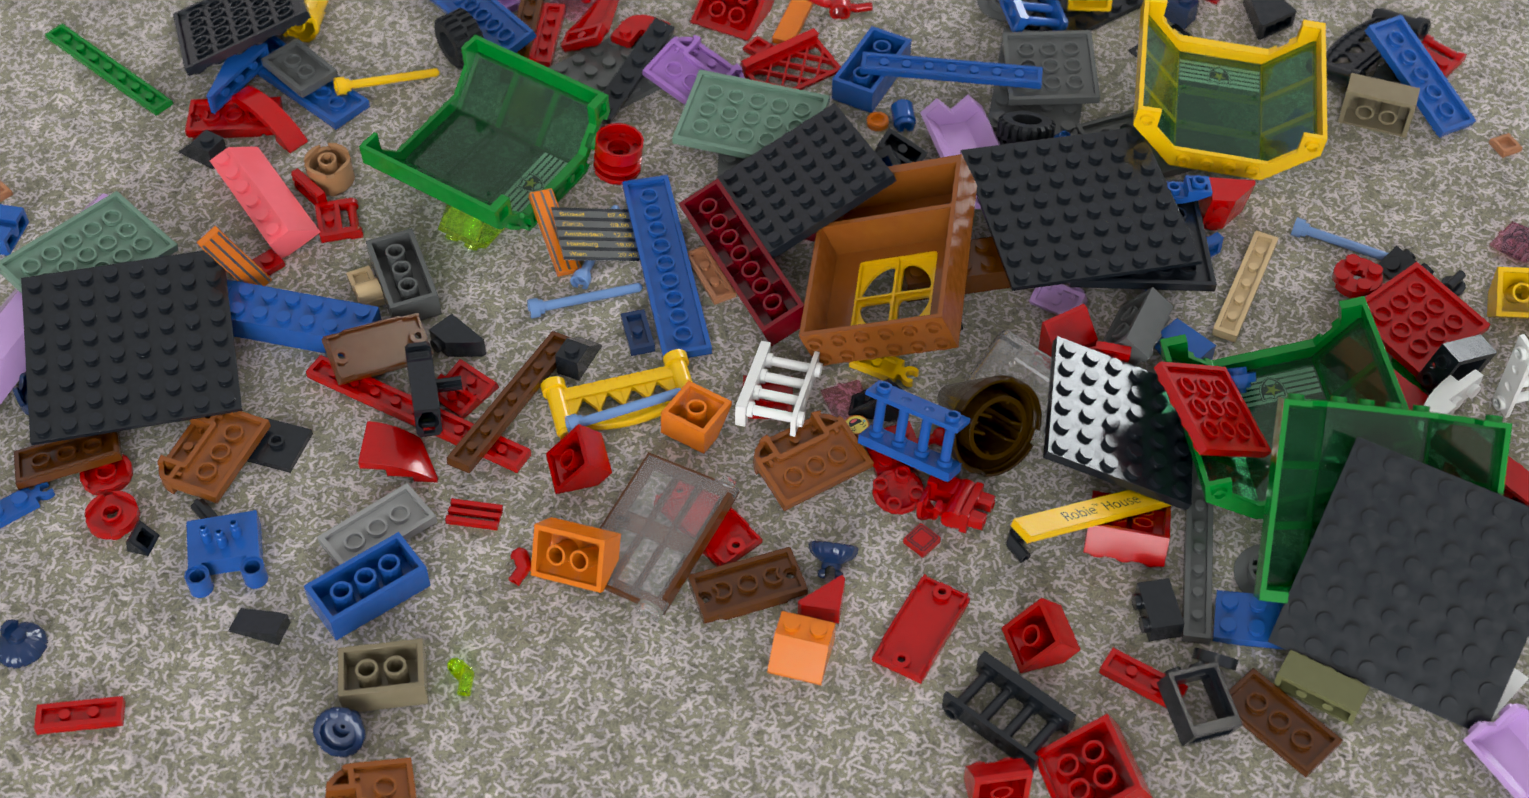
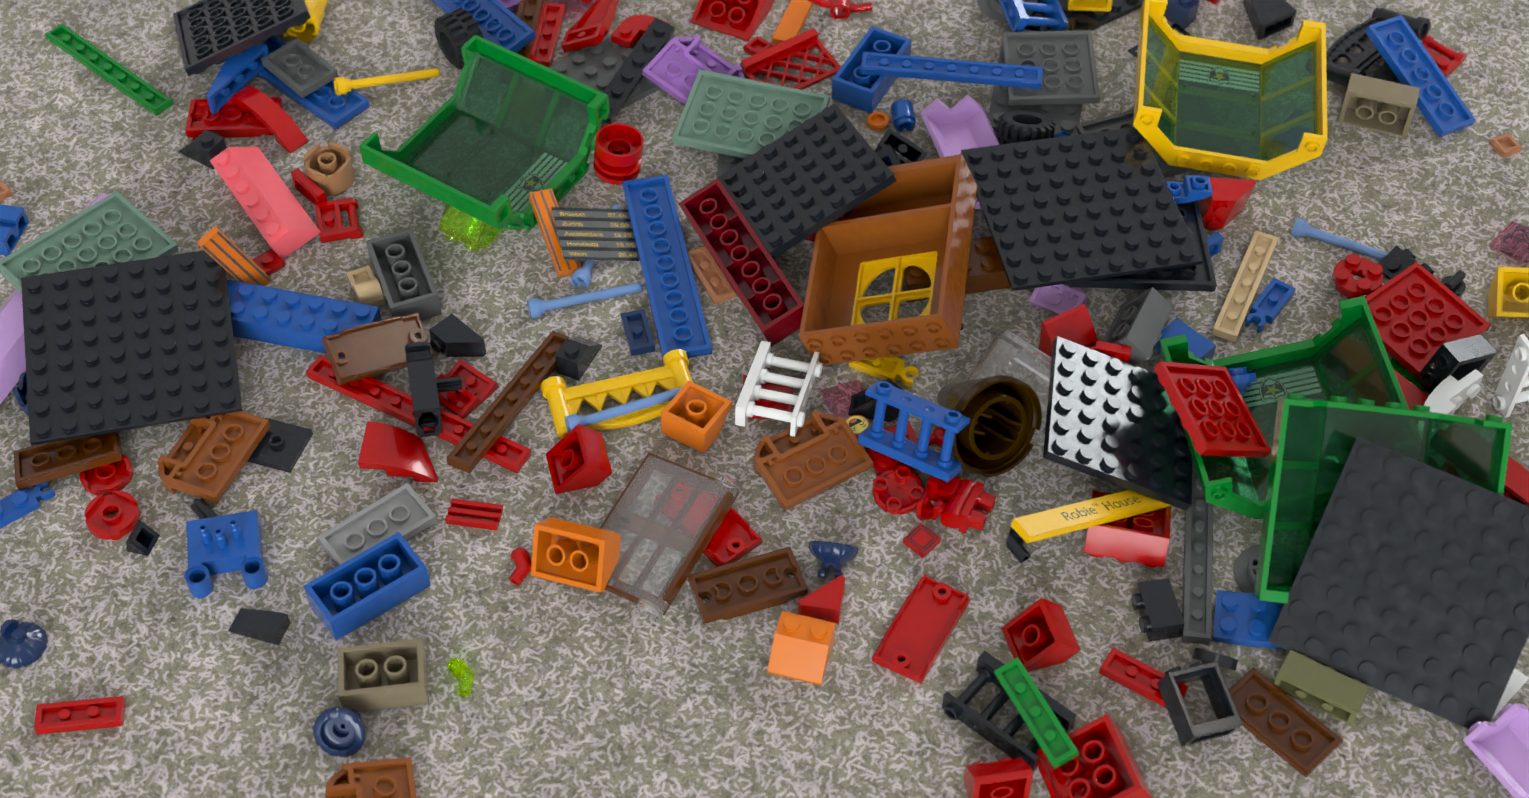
none -> green plate [994,657,1079,770]
none -> blue plate [1245,278,1296,333]

